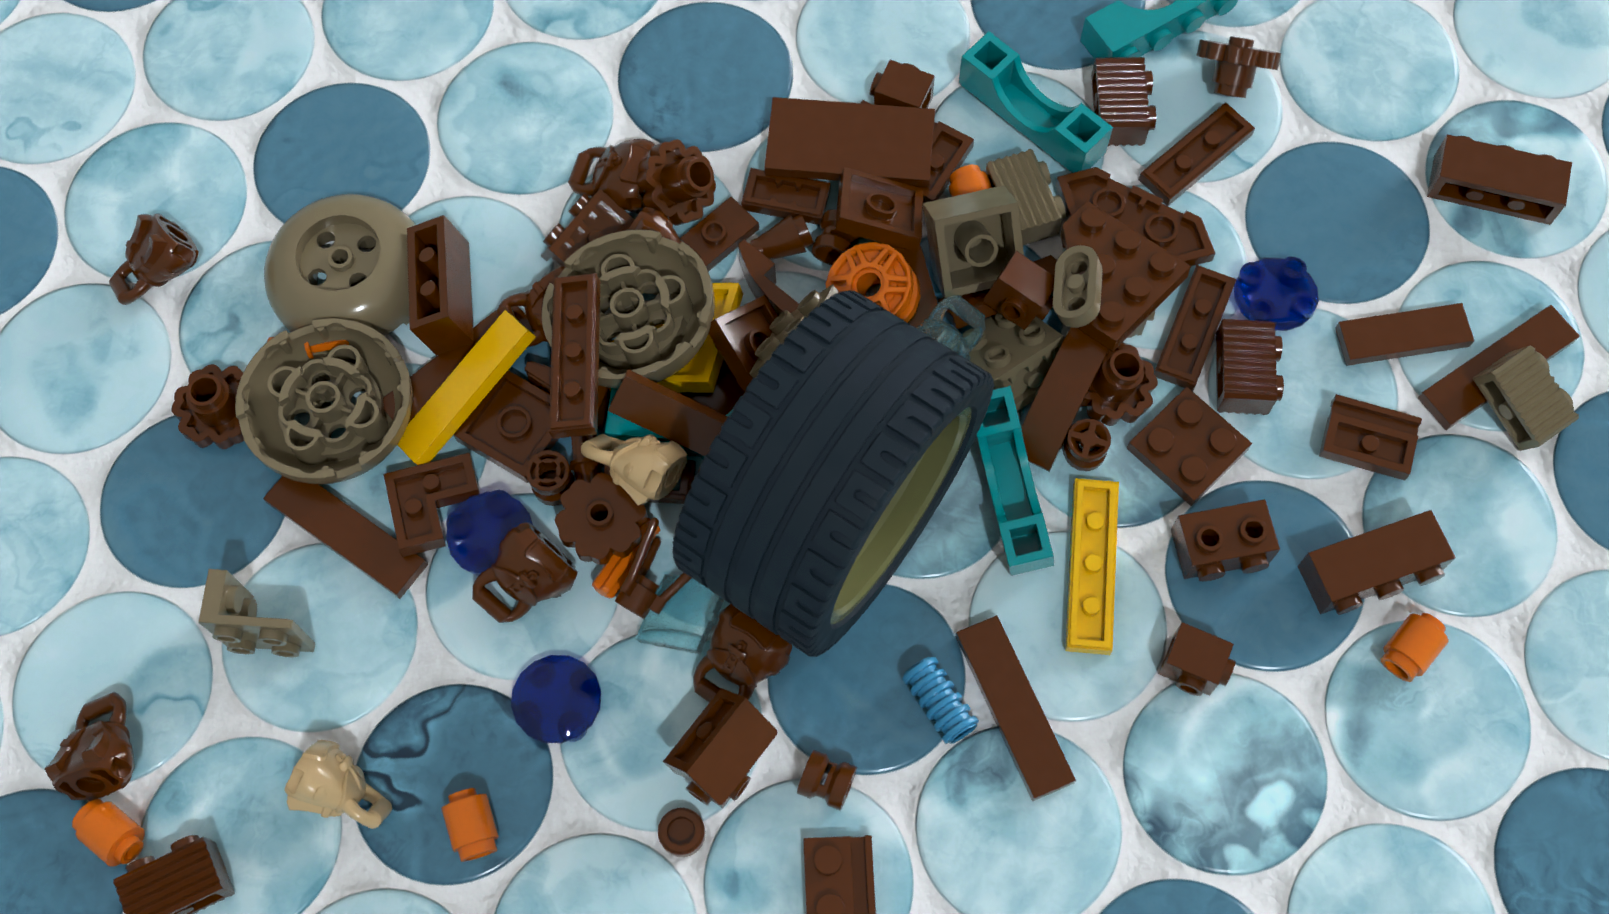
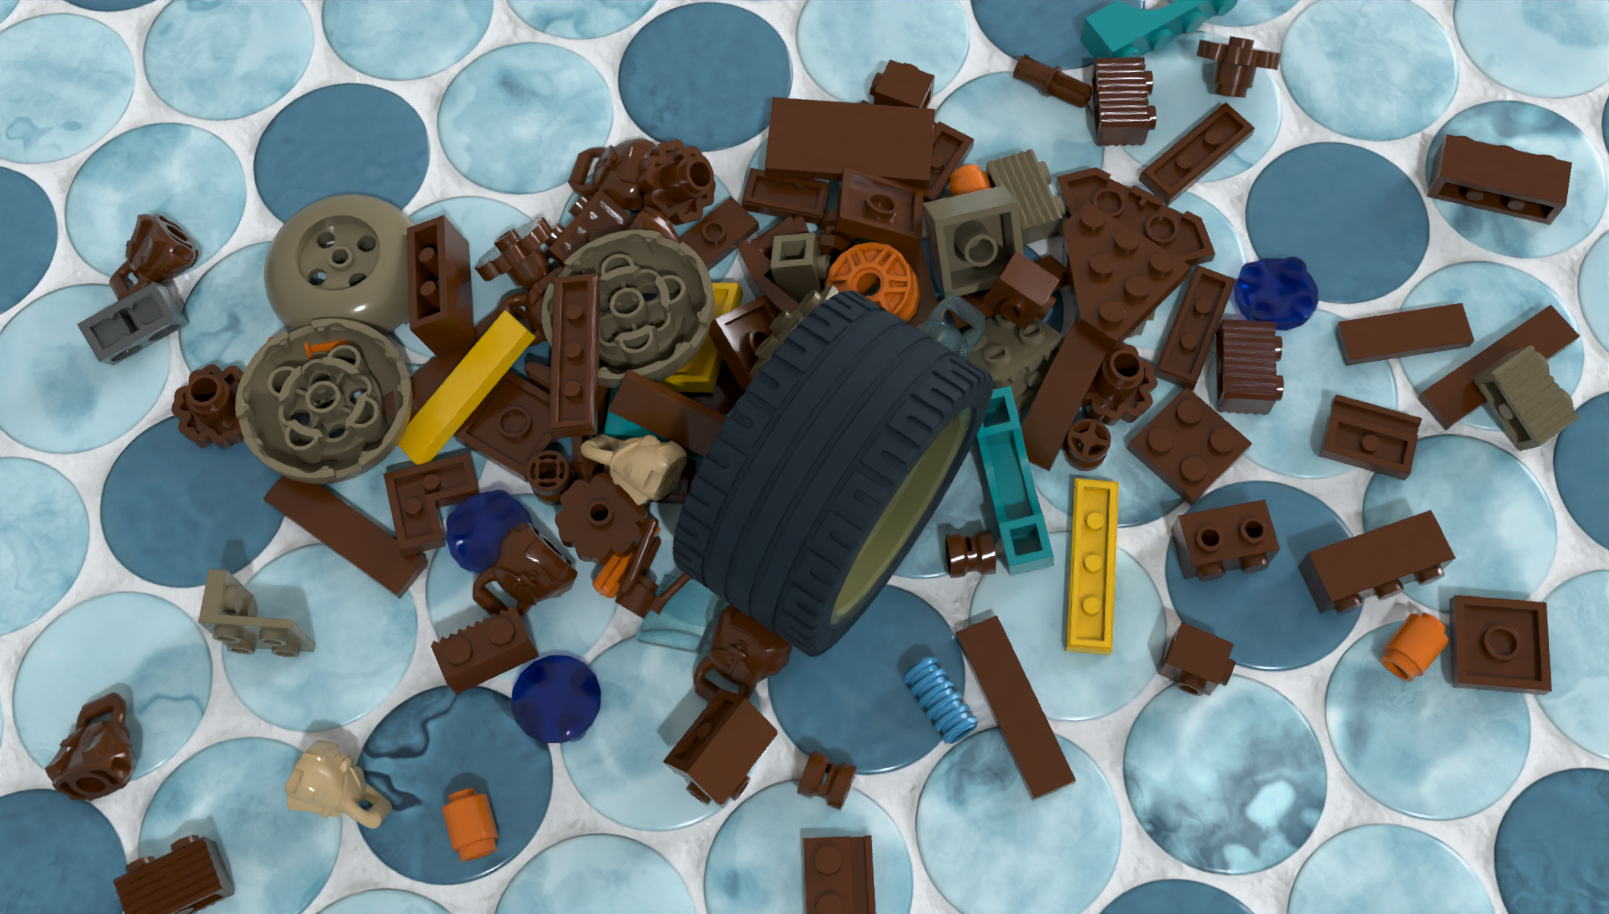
orange brick [72,799,145,867] -> none
reddish brown tile [658,808,705,857] -> none
teal arch [959,31,1113,173] -> none
dark tan plate [1053,245,1103,328] -> none
none -> dark grey brick [77,282,188,365]
none -> reddish brown brick [431,606,539,695]
none -> reddish brown plant [474,217,553,292]
none -> dark tan brick [770,232,830,300]
none -> reddish brown wheel [945,530,996,578]
none -> reddish brown axle [1013,54,1093,108]
none -> reddish brown plate [1449,595,1552,695]

